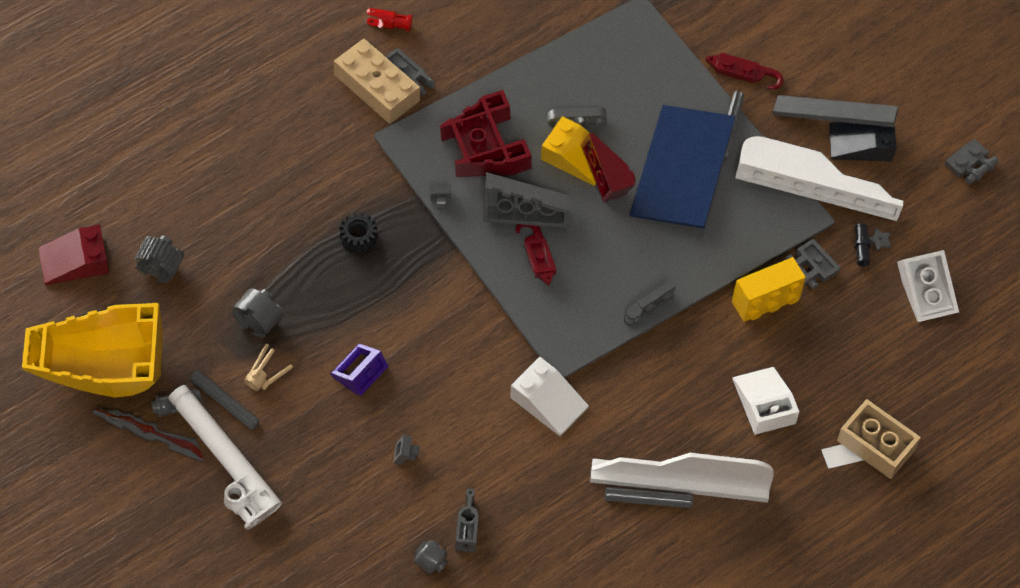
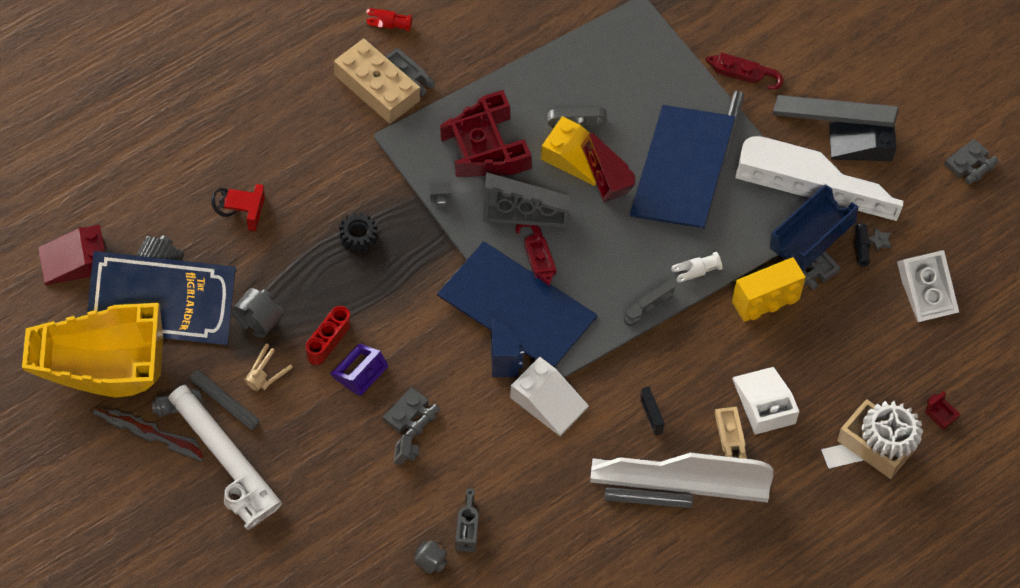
none -> dark blue piece [87,251,236,345]
none -> red piece [211,184,265,231]
none -> red beam [306,306,350,365]
none -> dark grey plate [383,387,440,440]
none -> dark blue piece [437,241,597,368]
none -> dark blue slope [491,318,524,377]
none -> black tile [640,386,665,436]
none -> white piece [671,252,722,282]
none -> tan hinge [714,407,747,459]
none -> dark blue brick [770,184,859,272]
none -> white gear [862,401,923,460]
none -> dark red bracket [925,391,960,430]

